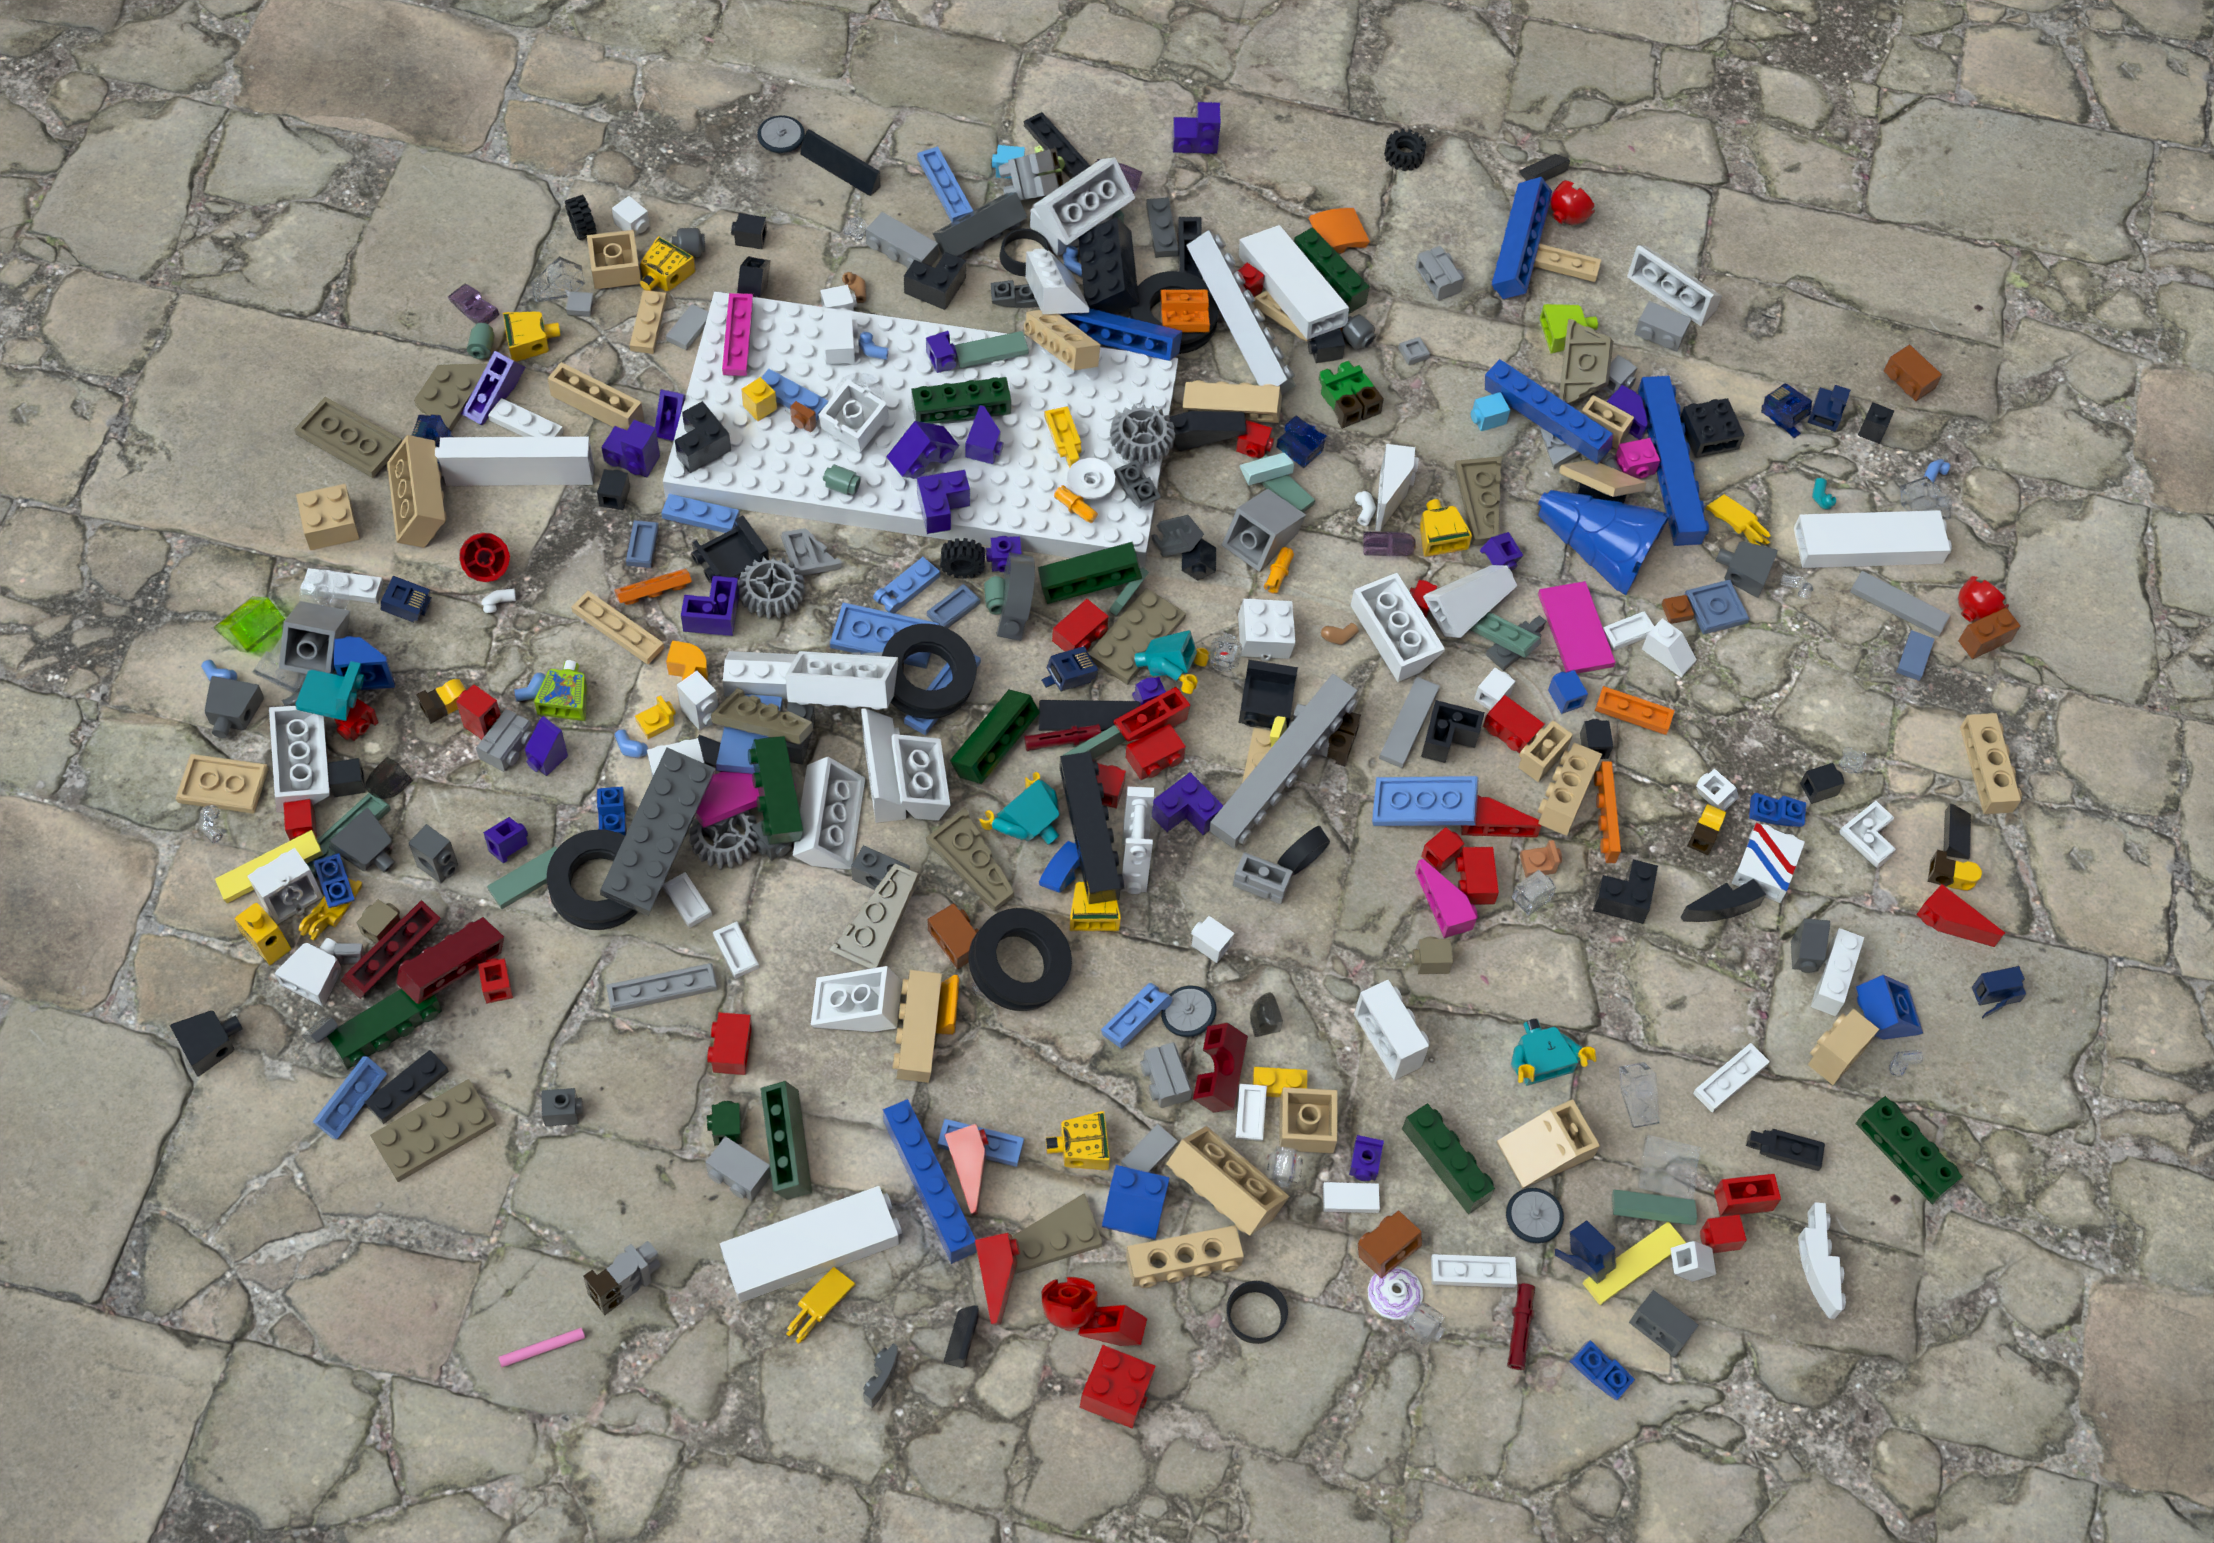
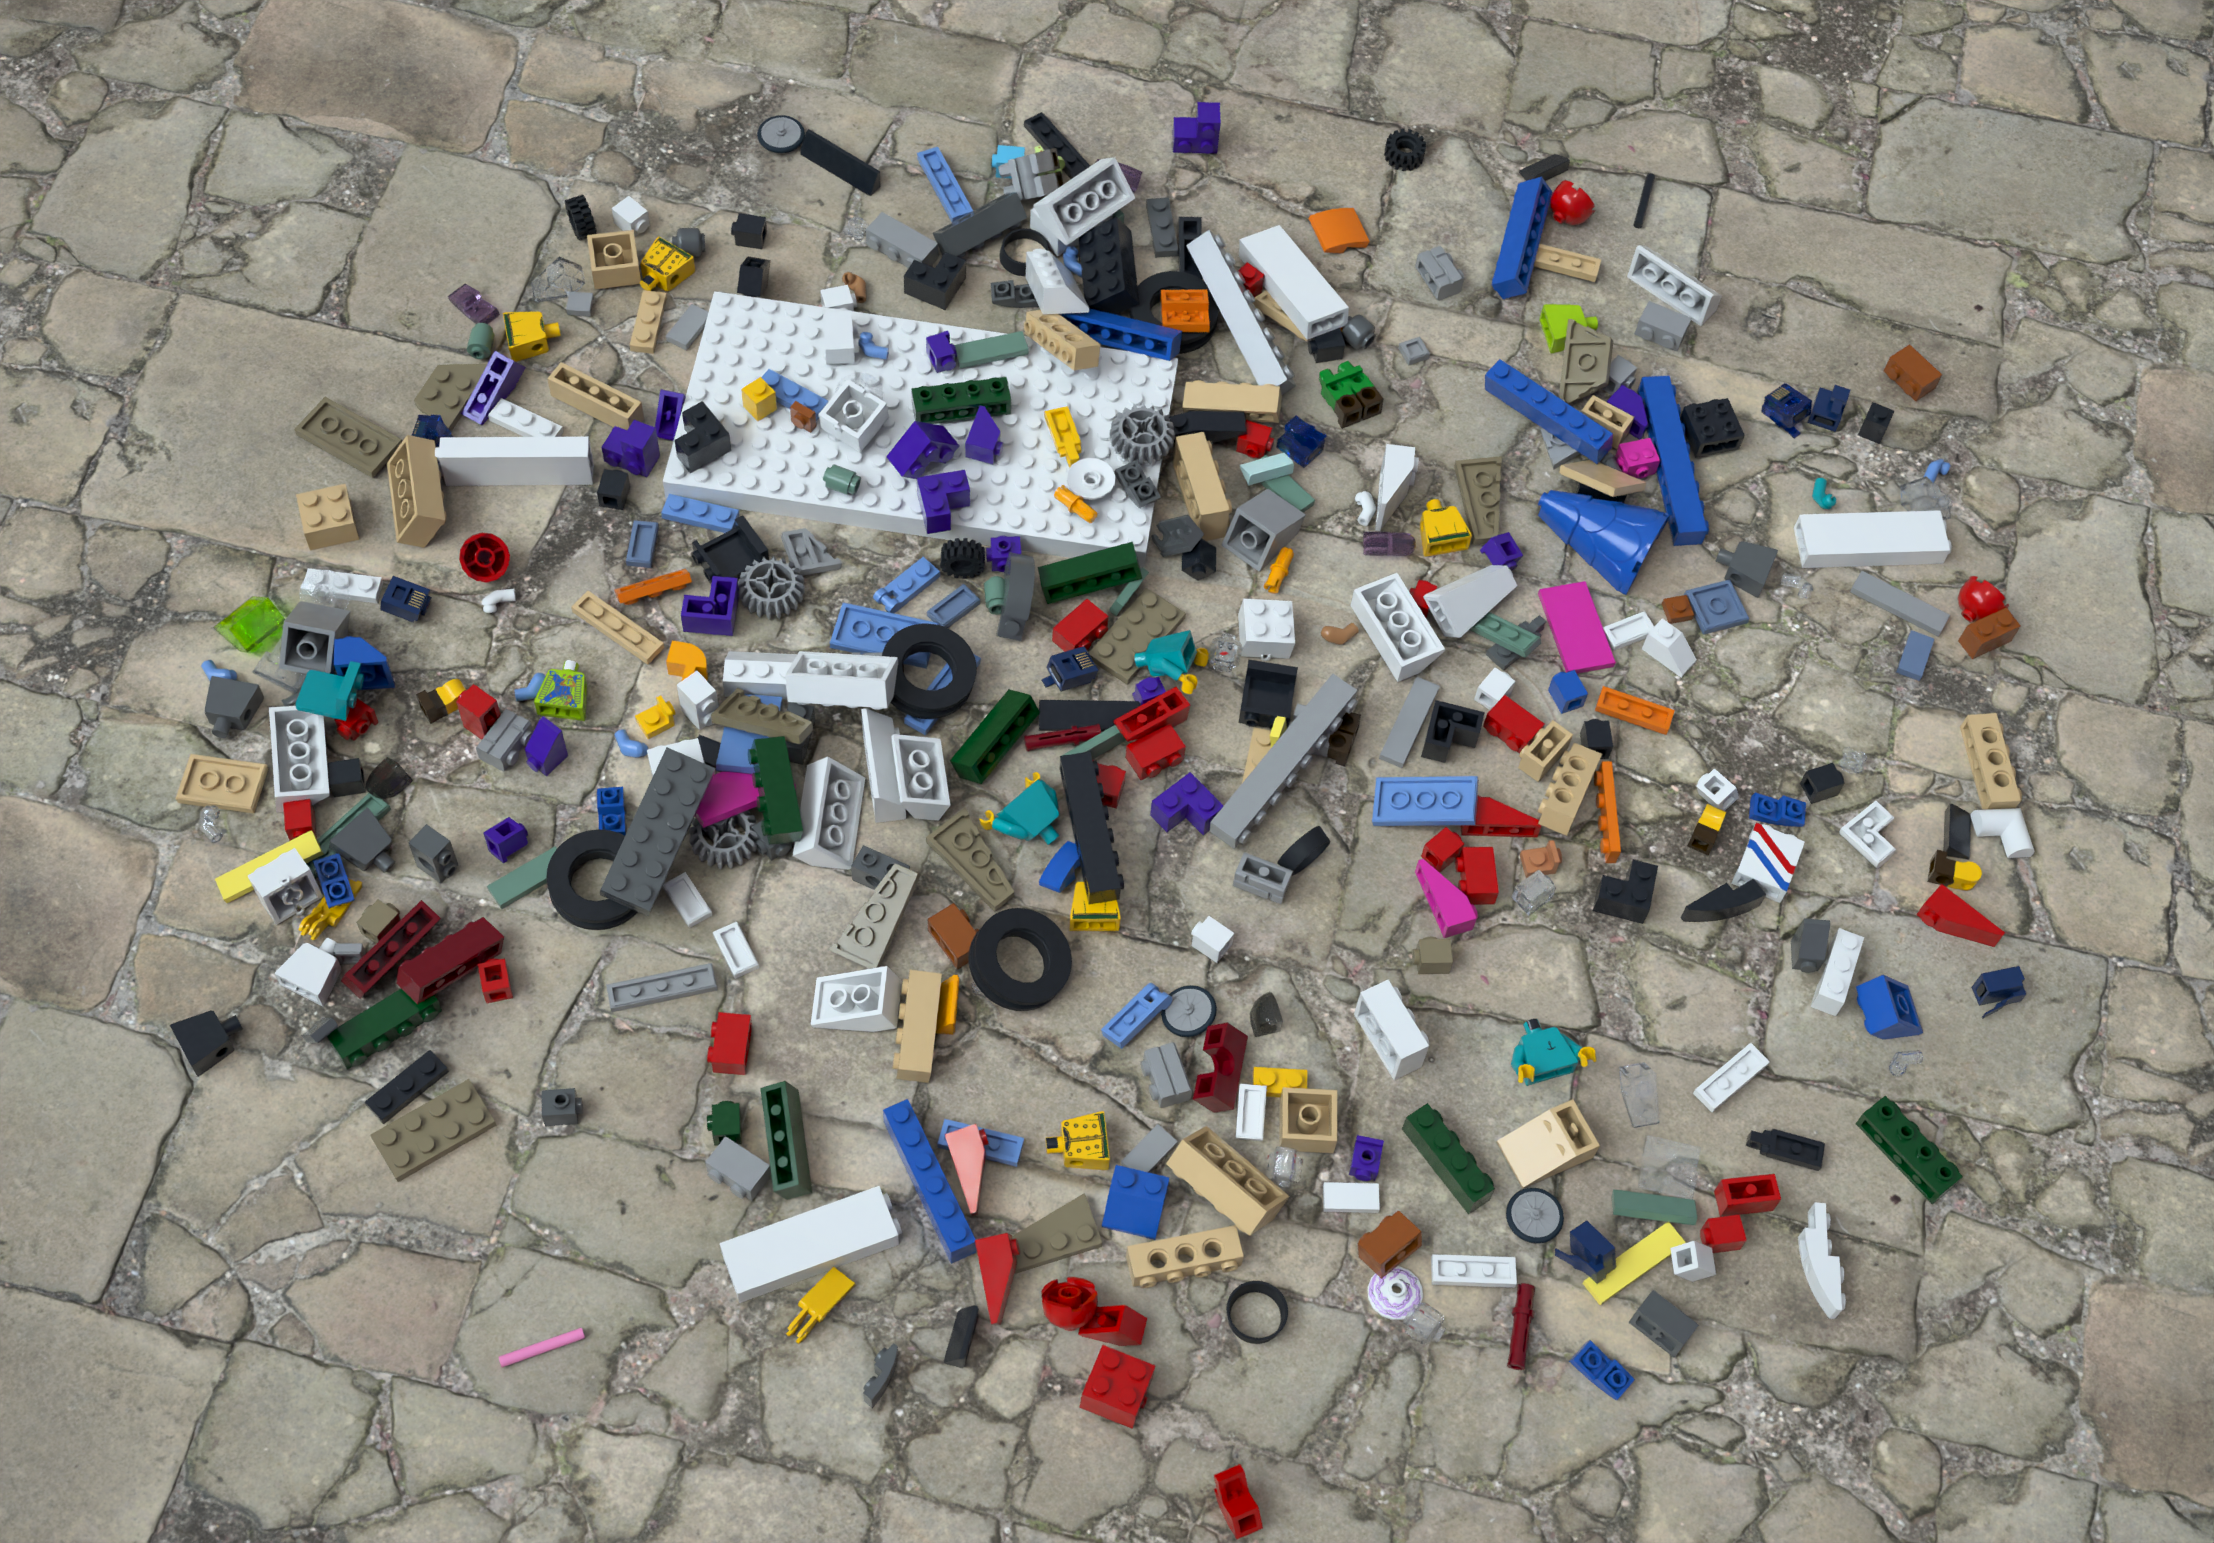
yellow torso [235,903,292,966] -> none
medium blue plate [313,1056,387,1139] -> none
light grey hips [583,1241,661,1316] -> none
dark pink plate [722,293,753,376] -> none
white fence [1121,787,1154,894] -> none
dark green brick [1294,227,1370,314] -> none
medium azure brick [1471,392,1510,431] -> none
yellow arm [1705,494,1771,545] -> none
tan brick [1808,1009,1879,1085] -> none
none -> tan brick [1173,432,1232,541]
none -> red brick [1214,1464,1263,1539]
none -> black bar [1633,173,1655,228]
none -> white brick [1970,808,2035,858]

